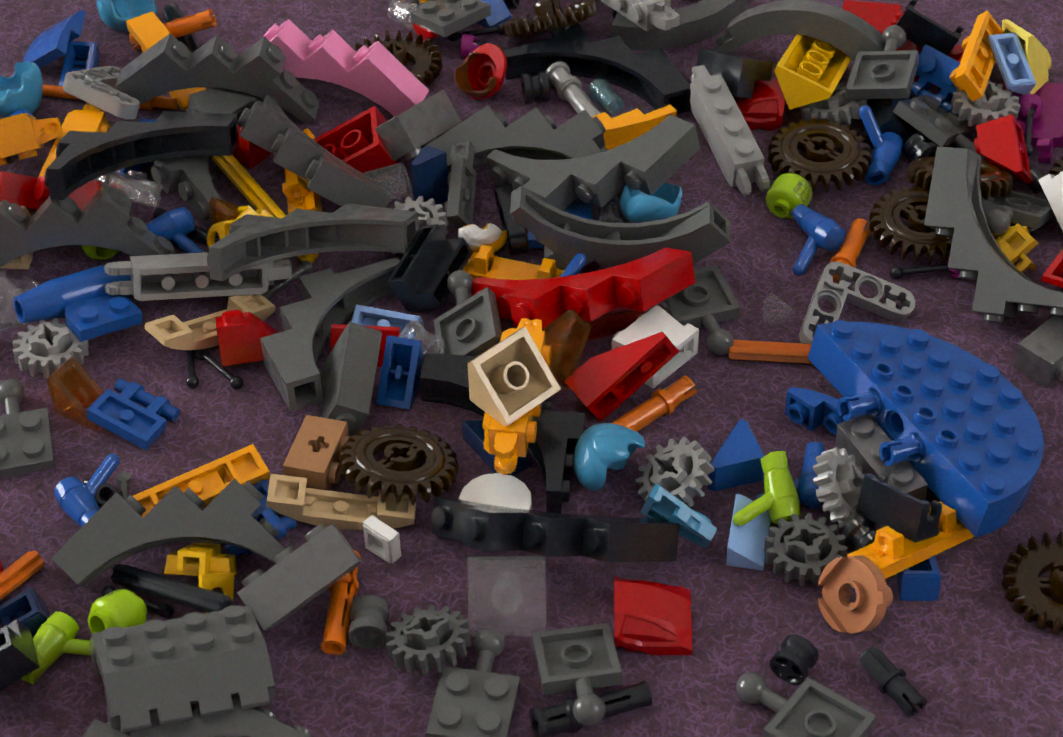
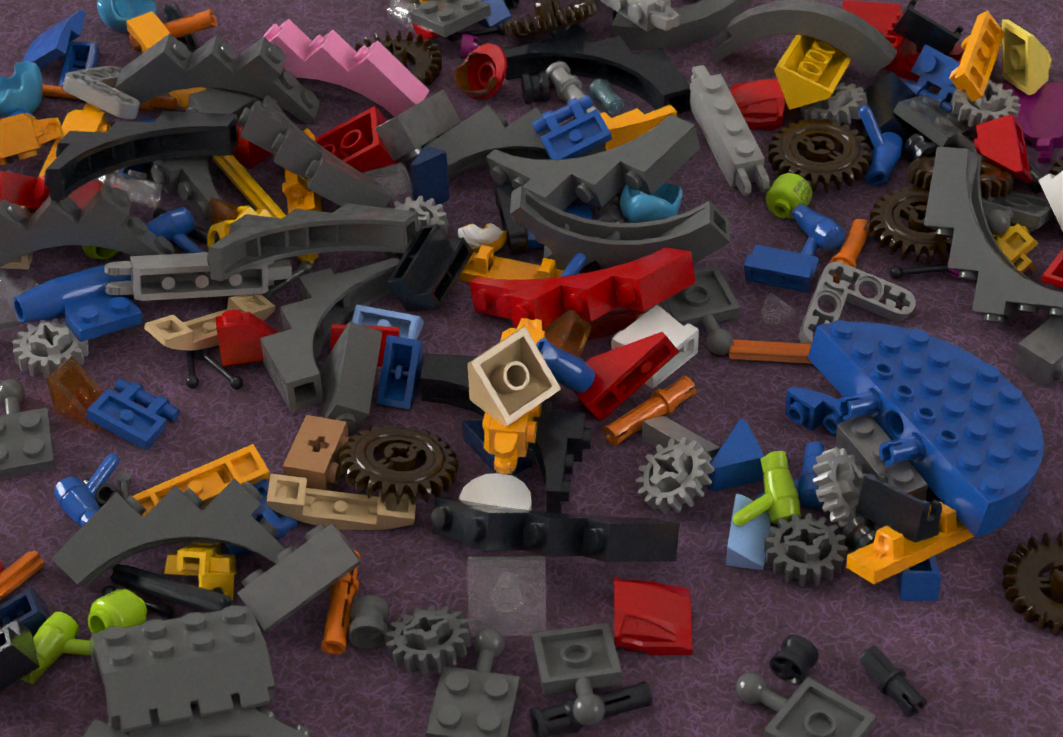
white tile [363,515,401,564] -> none
clear bush [400,320,445,357] -> none
dark grey plate [433,270,502,356] -> none
dark grey hinge [444,141,477,229] -> none
dark azure piece [573,423,645,492] -> none
dark azure wing [640,484,717,549] -> none
black piece [697,49,774,99] -> none
nougat plate [818,555,893,634] -> none
dark grey plate [846,25,919,100] -> none
light blue slope [988,33,1036,95] -> none
hinge [1018,94,1043,157] -> none
none -> blue plate [532,95,612,160]
none -> blue piece [536,338,595,393]
none -> light grey slope [642,416,721,459]
none -> blue panel [744,245,818,293]

